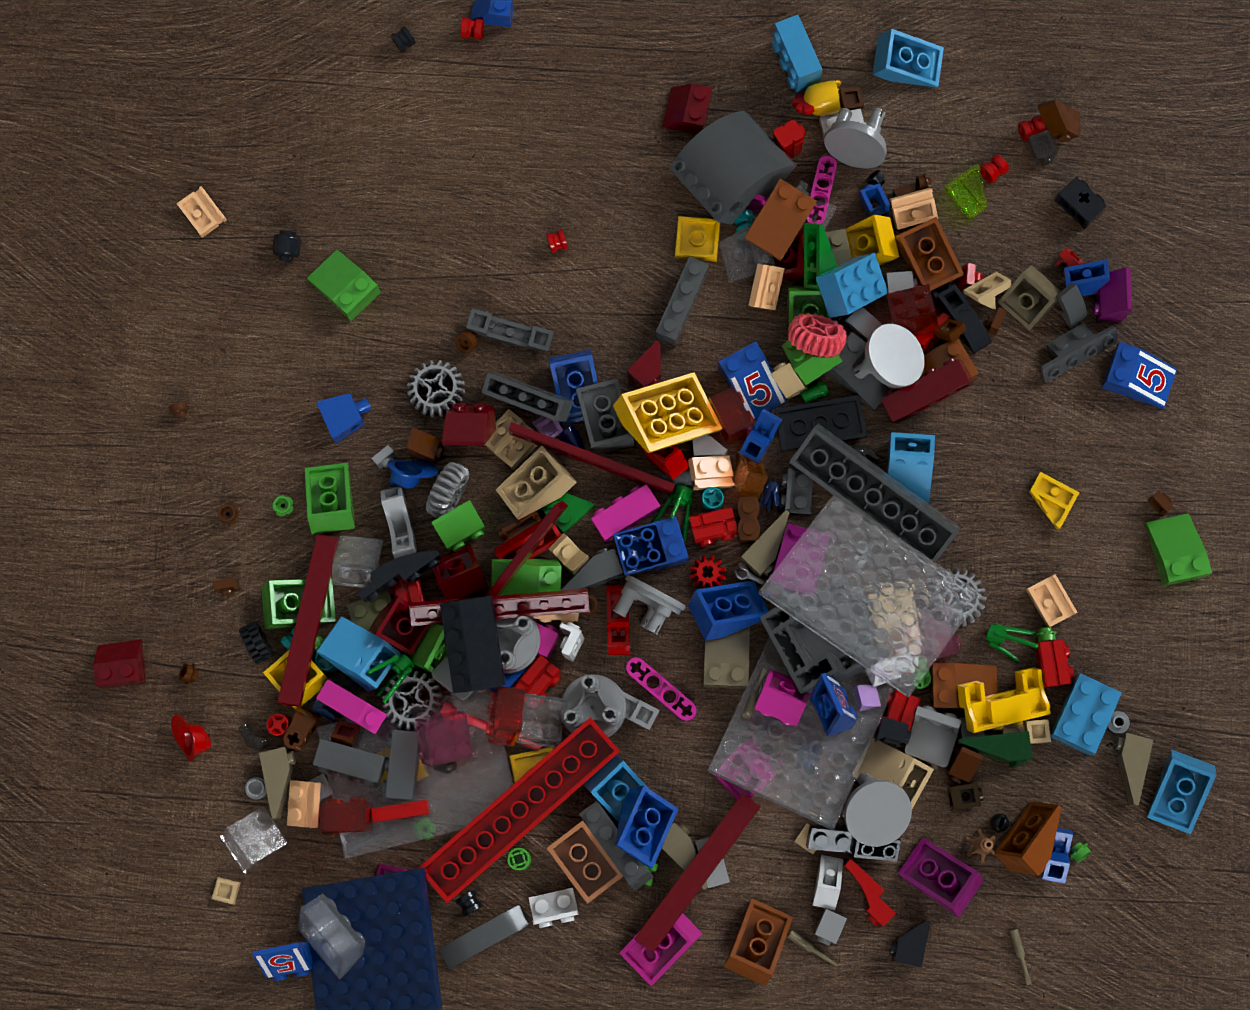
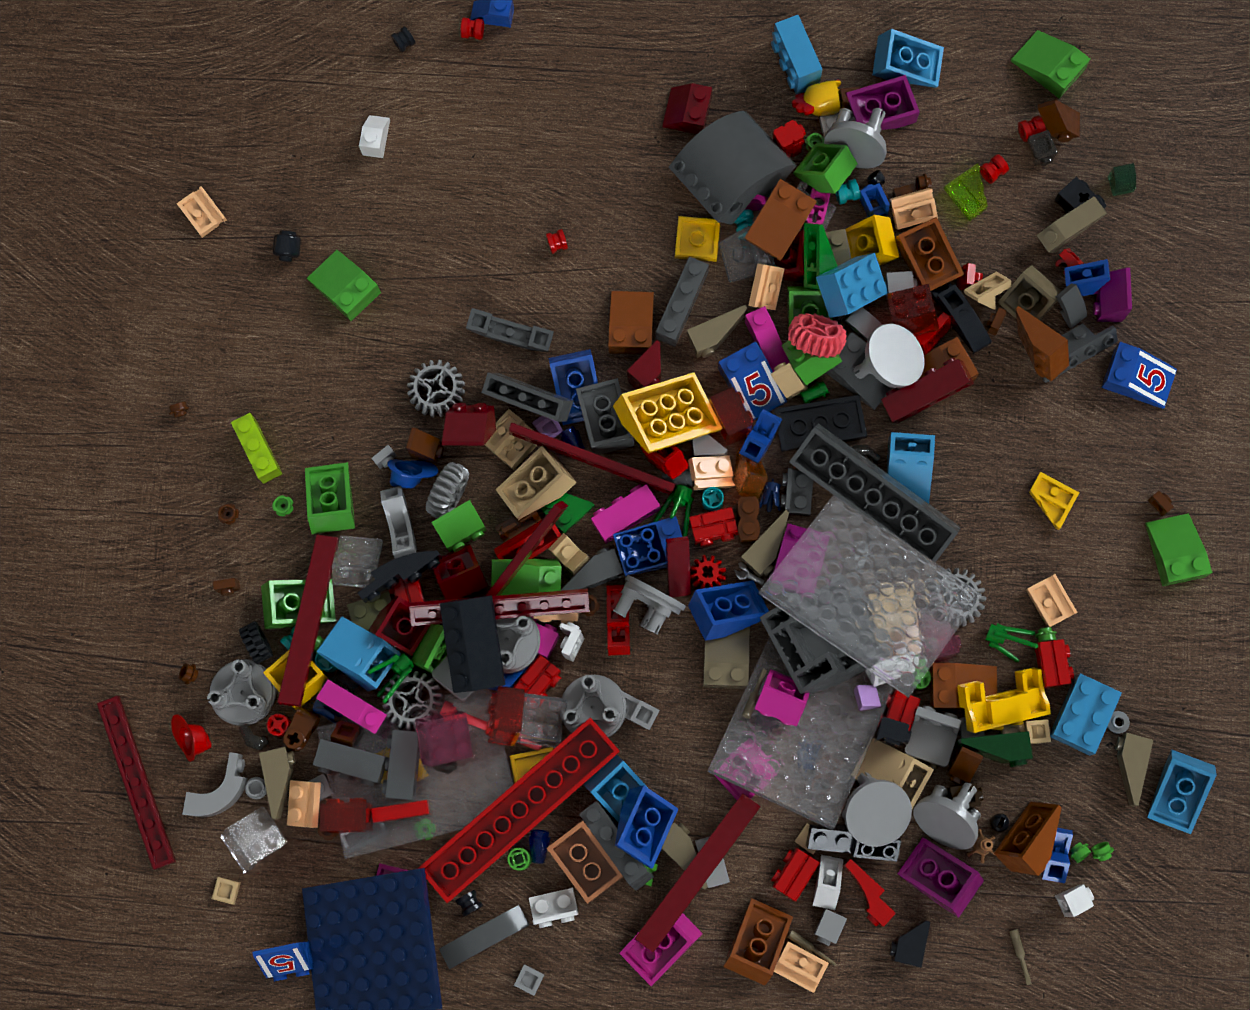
dark red slope [93,639,146,689] -> none
clear slope [298,893,365,979] -> none
blue torso [316,394,372,443] -> none
reddish brown tile [455,331,477,354] -> none
dark pink beam [626,657,697,722] -> none
blue slope [810,673,857,737] -> none
reddish brown plate [934,318,966,342] -> none
none -> dark red tile [97,695,176,870]
none -> light grey arch [182,752,248,817]
none -> light grey piece [207,660,276,726]
none -> lime brick [231,413,282,484]
none -> white slope [359,115,390,158]
none -> light grey plate [514,964,545,996]
none -> clear blue cone [529,830,551,864]
none -> dark orange slope [608,291,654,354]
none -> dark red tile [666,536,691,597]
none -> dark tan slope [687,305,747,358]
none -> dark pink slope [745,306,790,372]
none -> red brick [771,848,820,902]
none -> light nougat plate [774,941,829,993]
none -> bright green slope [793,143,858,194]
none -> bright green plate [805,133,824,151]
none -> teal wheel [835,179,861,205]
none -> magenta slope [846,75,920,130]
none -> light grey piece [913,783,981,850]
none -> bright green slope [1011,30,1090,99]
none -> dark orange slope [1016,306,1069,382]
none -> dark tan slope [1037,196,1107,253]
none -> white slope [1055,884,1094,917]
none -> bright green plate [1091,842,1114,861]
none -> clear green brick [1108,163,1136,196]

